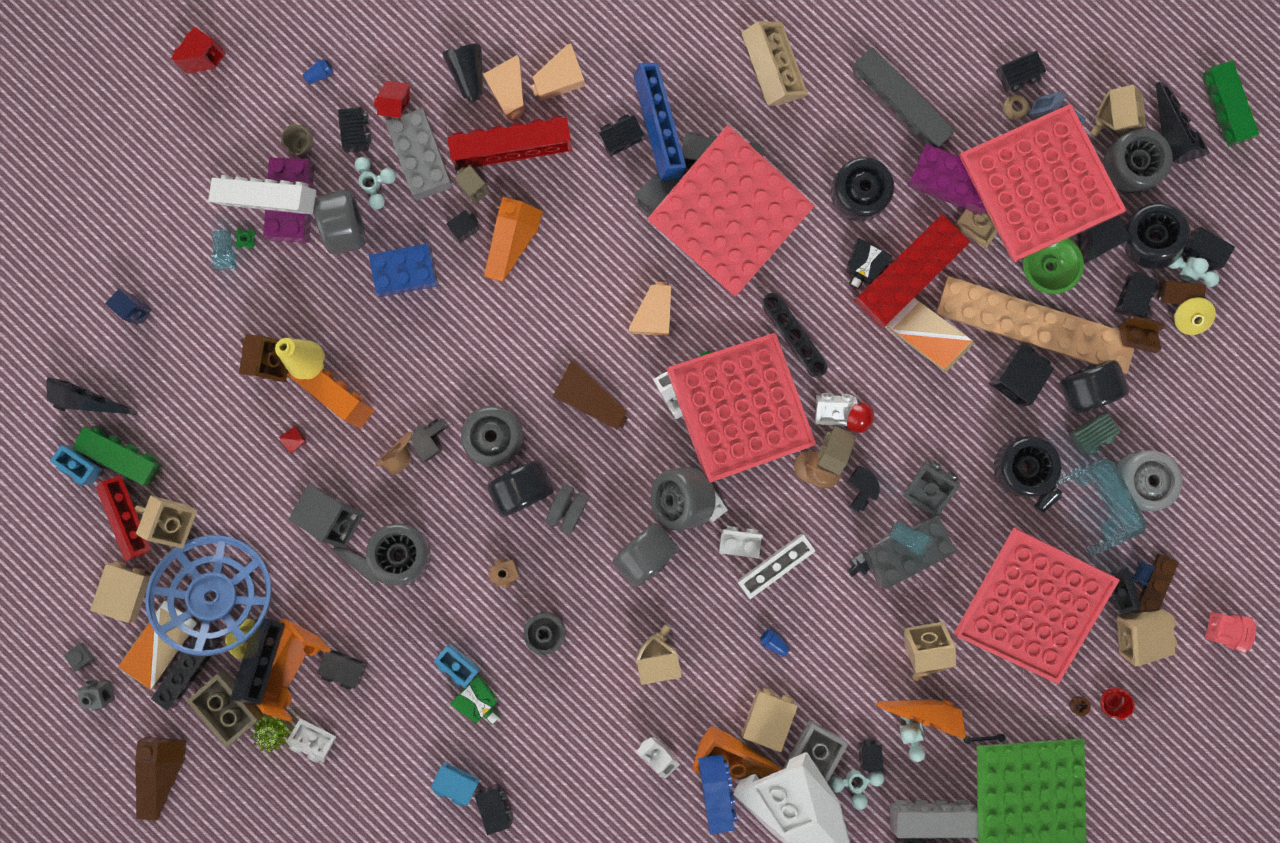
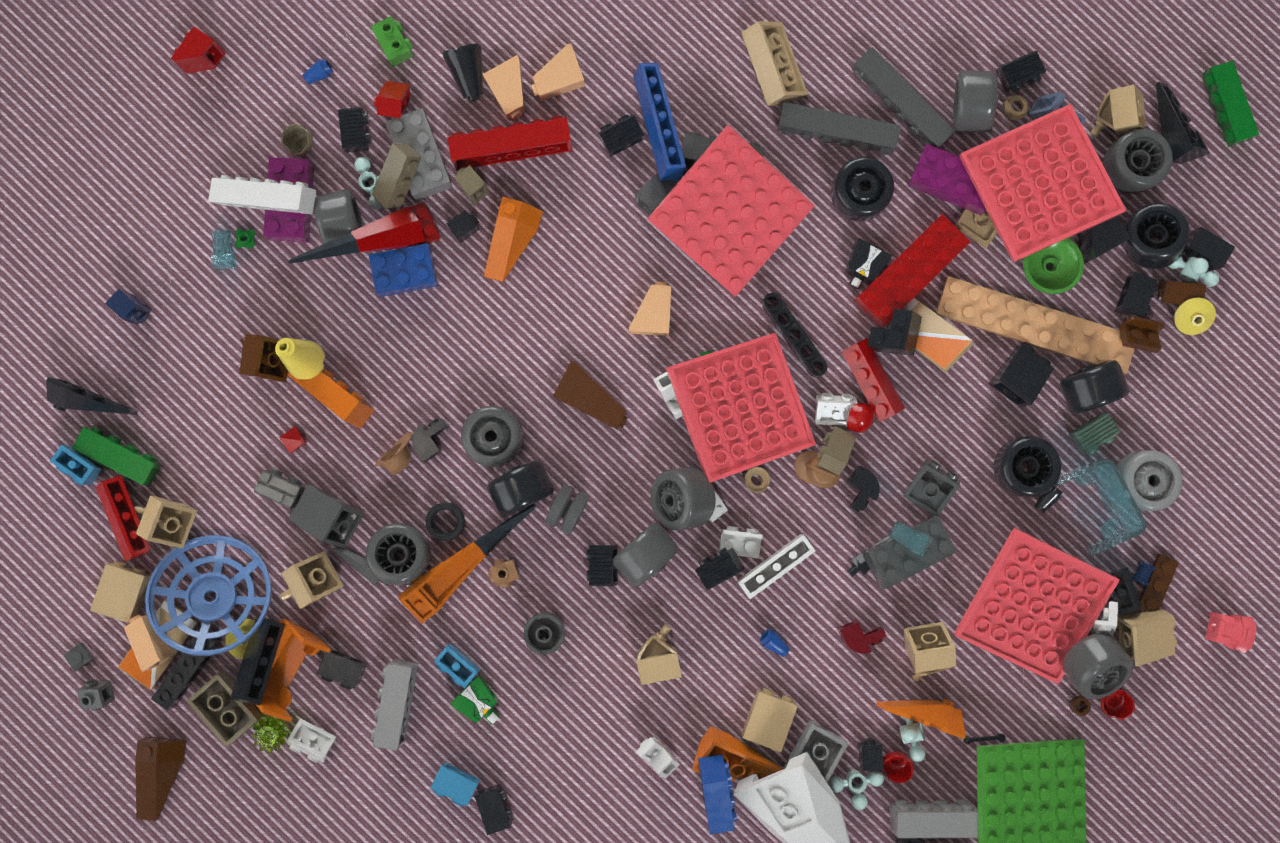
none -> light nougat slope [124,614,174,672]
none -> dark grey brick [254,468,305,509]
none -> tan piece [280,551,343,609]
none -> red plate [288,203,441,264]
none -> bright green brick [371,16,413,67]
none -> light grey brick [371,659,418,751]
none -> dark tan brick [372,143,422,209]
none -> orange plate [398,503,536,624]
none -> black tyre [425,503,465,541]
none -> black brick [586,545,618,587]
none -> black brick [695,547,745,591]
none -> tan piece [743,467,770,493]
none -> dark grey brick [777,102,901,155]
none -> dark red brick [837,620,887,654]
none -> red brick [841,338,905,422]
none -> black brick [868,309,922,356]
none -> red hair [882,751,914,784]
none -> dark grey wheel [953,70,998,132]
none -> dark grey wheel [1062,633,1134,699]
none -> white bracket [1091,601,1118,636]

